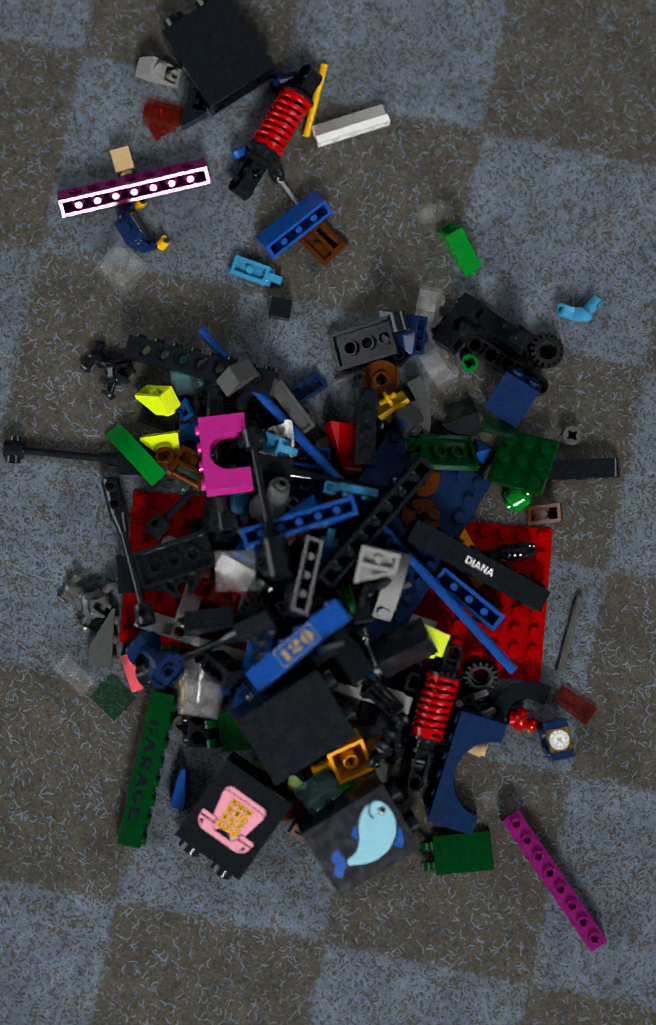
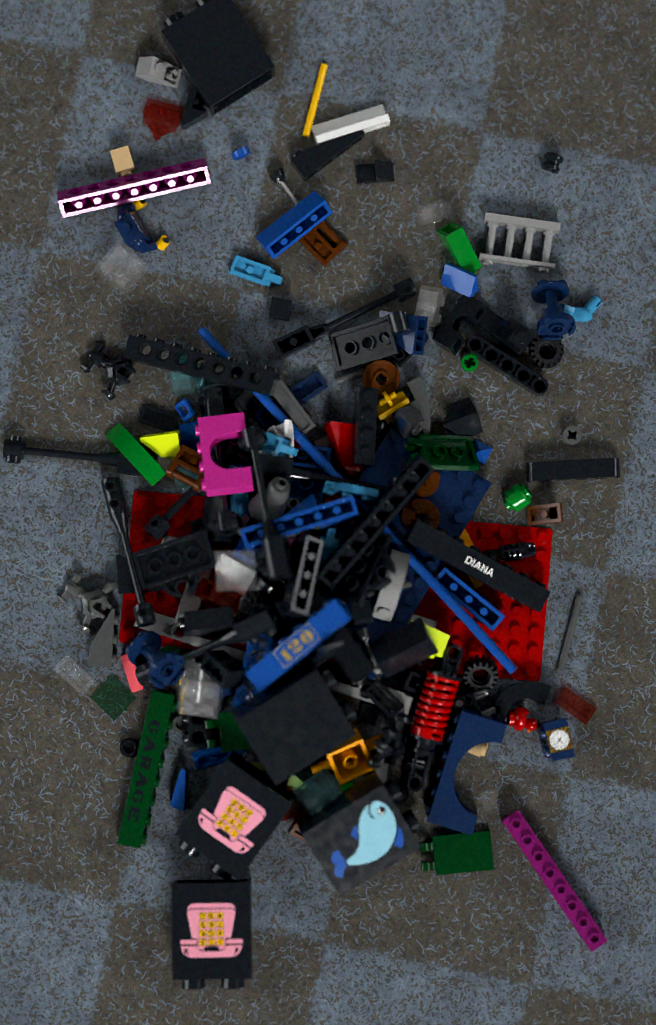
neon yellow slope [134,385,181,416] -> none
reddish brown tile [155,447,175,467] -> none
dark grey slope [216,358,259,397] -> none
piece [228,64,323,201] -> none
dark blue cone [270,71,298,92] -> none
dark green piece [334,578,356,614] -> none
light grey wing [354,545,401,583] -> none
clear brick [418,346,460,392] -> none
clear green piece [481,414,518,439] -> none
dark blue brick [484,366,543,428] -> none
dark green plate [486,428,560,496] -> none
none -> black plate [120,738,139,757]
none -> black brick [171,879,253,990]
none -> blue hinge [192,747,247,770]
none -> black bar [272,277,418,360]
none -> black slope [291,130,365,182]
none -> black slope [355,160,395,184]
none -> slope [441,262,479,297]
none -> light grey fence [478,212,561,273]
none -> dark blue piece [531,280,576,341]
none -> black wheel [541,152,564,174]

